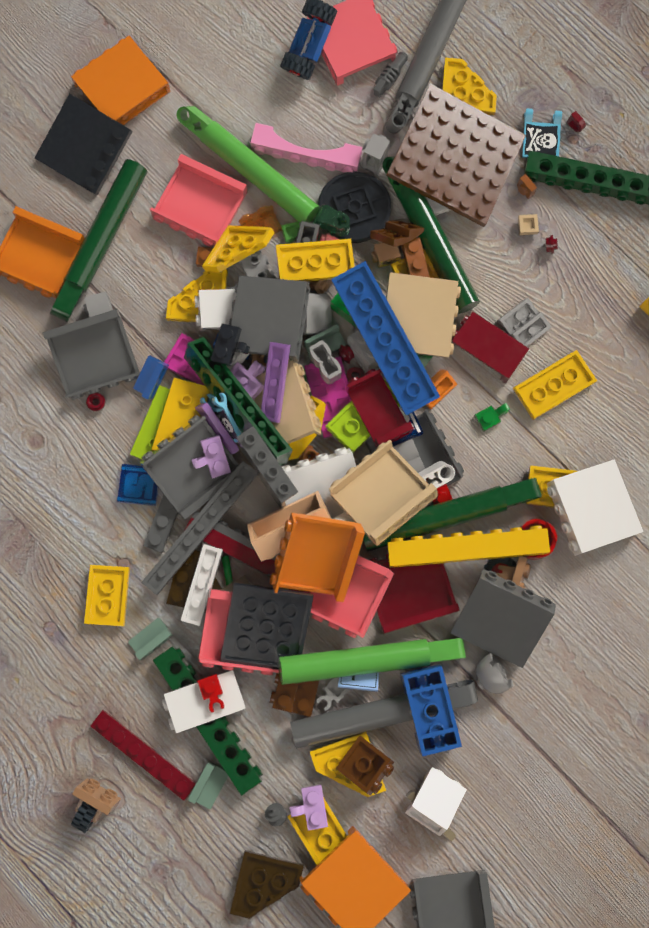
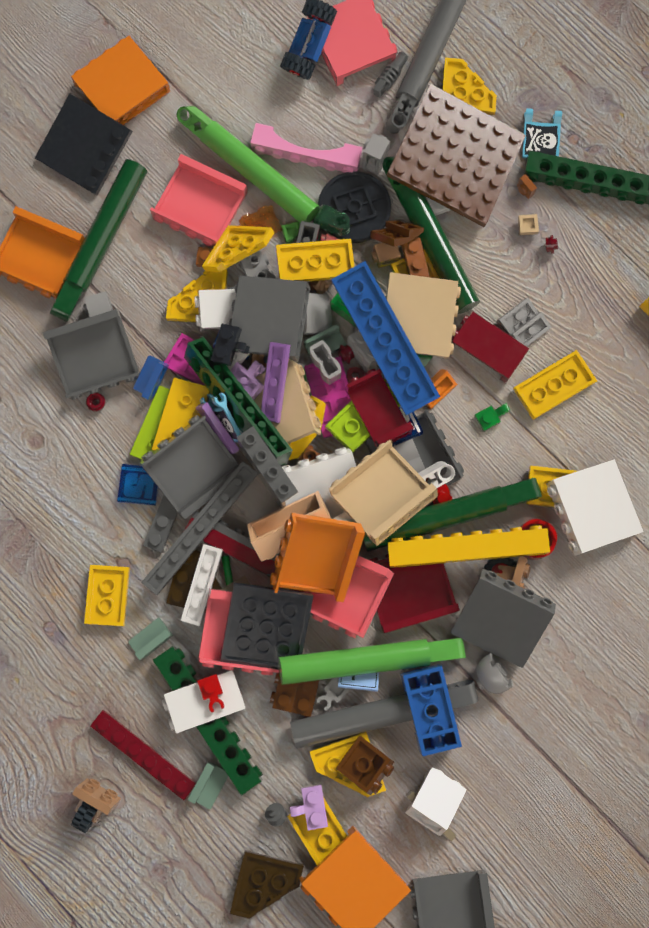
lavender plate [192,435,231,478] -> none
dark red tile [566,111,586,132] -> none

